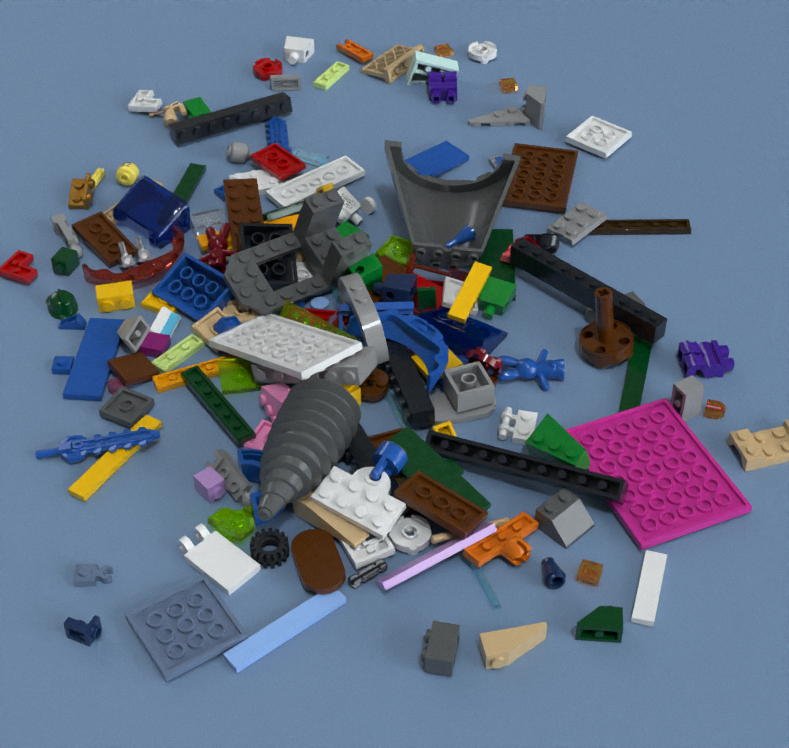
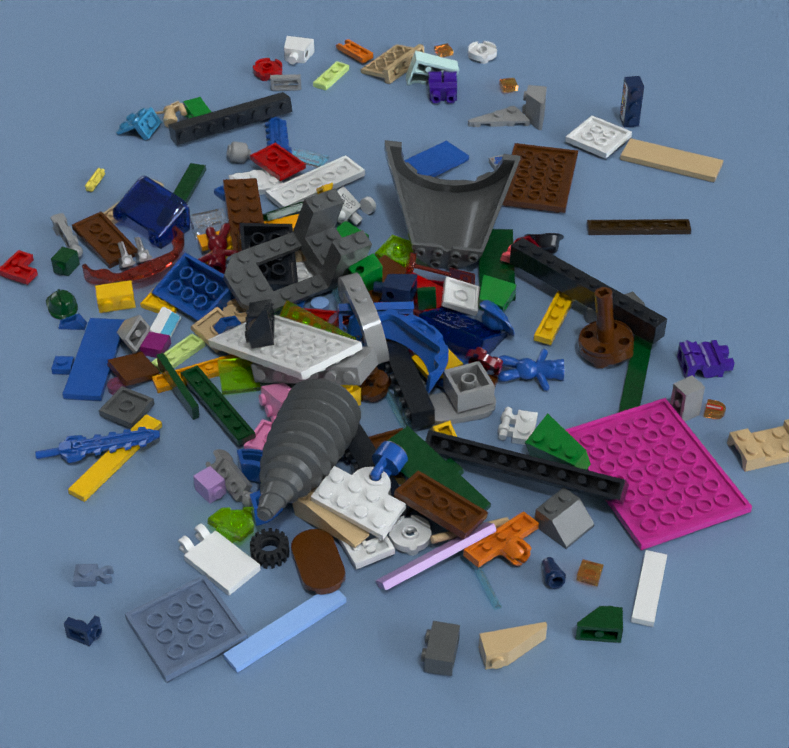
pearl gold bracket [68,173,95,209] -> none
light yellow head [116,162,139,186] -> none
white plate [127,90,162,113] -> none
black axle [348,559,387,588] -> none
blue cone [445,225,476,249] -> none
yellow tile [447,261,492,324] -> none
light grey plate [547,202,607,246] -> none
none -> dark azure bracket [116,107,162,141]
none -> dark green tile [156,352,199,420]
none -> black wedge [245,299,275,349]
none -> blue hat [479,300,515,336]
none -> yellow plate [534,290,574,345]
none -> dark blue brick [620,76,644,127]
none -> tan tile [620,138,724,182]

